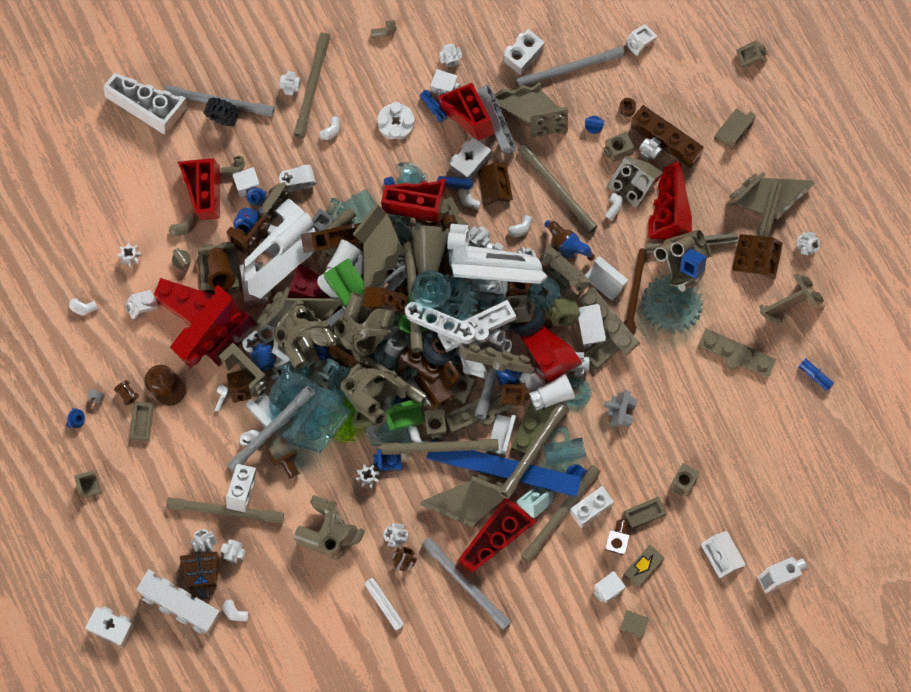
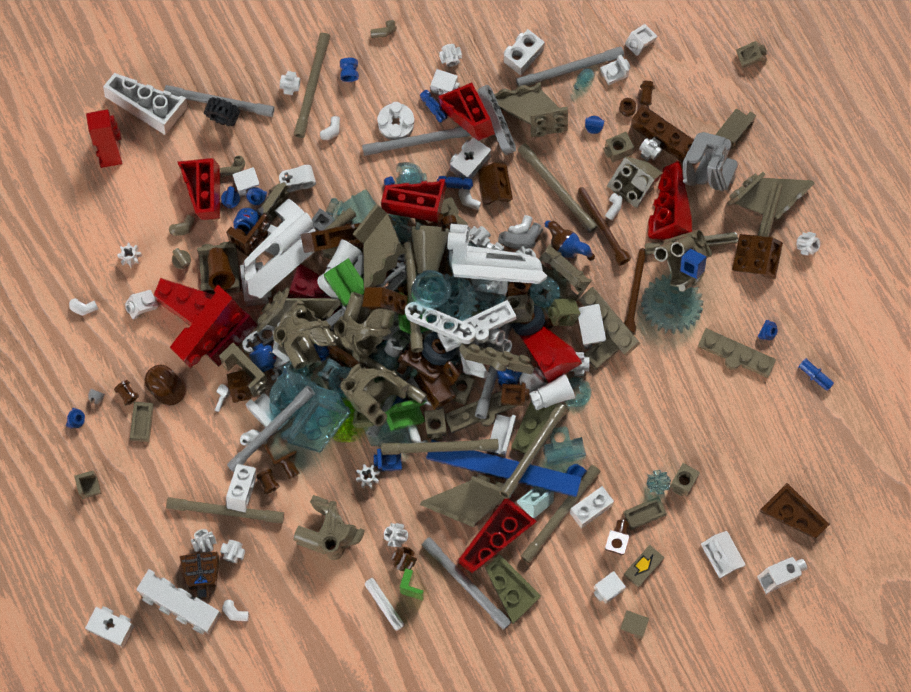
white panel [585,256,628,301] -> none
light grey hips [604,390,638,427] -> none
dark tan piece [759,273,825,324] -> none
none -> red wedge [86,109,123,168]
none -> blue plate [221,187,240,208]
none -> reddish brown bush [256,469,280,494]
none -> blue wheel [340,58,359,82]
none -> light grey piece [362,126,471,156]
none -> bright green panel [400,569,424,600]
none -> olive wing [485,554,541,624]
none -> light grey arm [498,223,544,249]
none -> clear light blue cylinder [573,68,595,91]
none -> reddish brown piece [578,187,631,266]
none -> white bracket [600,55,630,86]
none -> reddish brown pin [640,81,655,106]
none -> clear light blue gear [646,470,671,495]
none -> light grey animal [683,132,738,191]
none -> blue plate [757,320,778,340]
none -> reddish brown wing [760,483,830,539]

